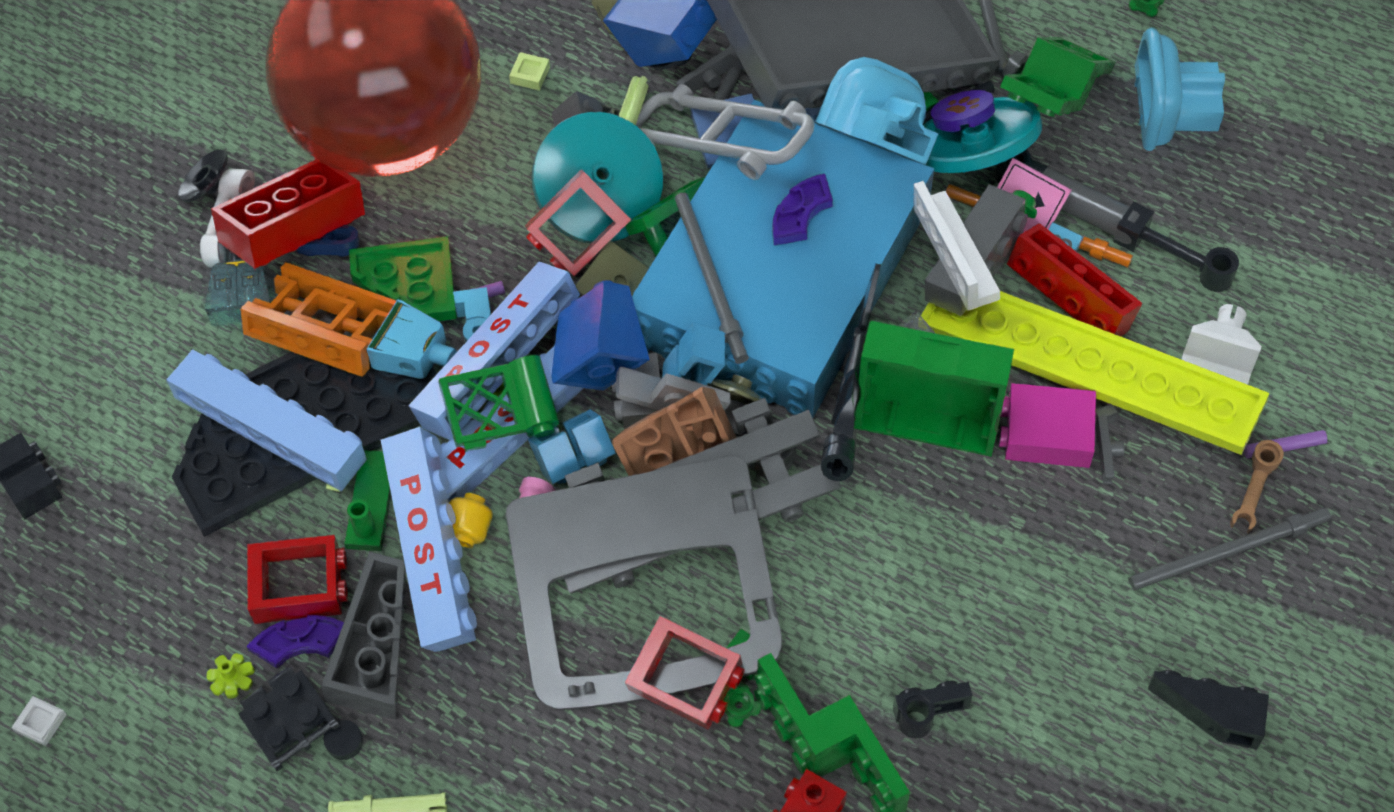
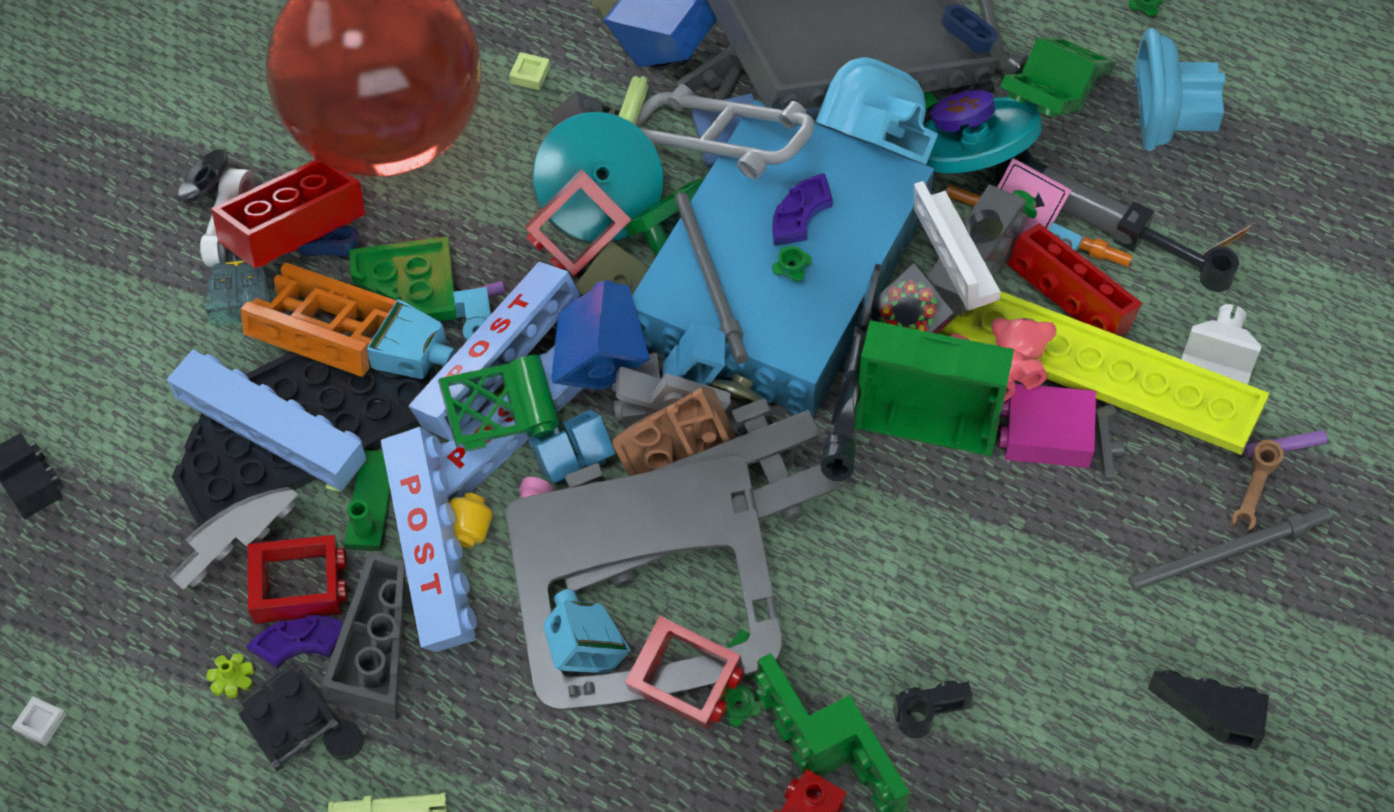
none -> light grey slope [170,487,298,590]
none -> medium azure torso [543,589,630,674]
none -> green plate [772,246,812,282]
none -> tile [870,263,958,334]
none -> dark blue plate [941,4,998,53]
none -> coral animal [949,318,1057,401]
none -> black tile [966,209,1003,243]
none -> sticker [1204,225,1251,256]

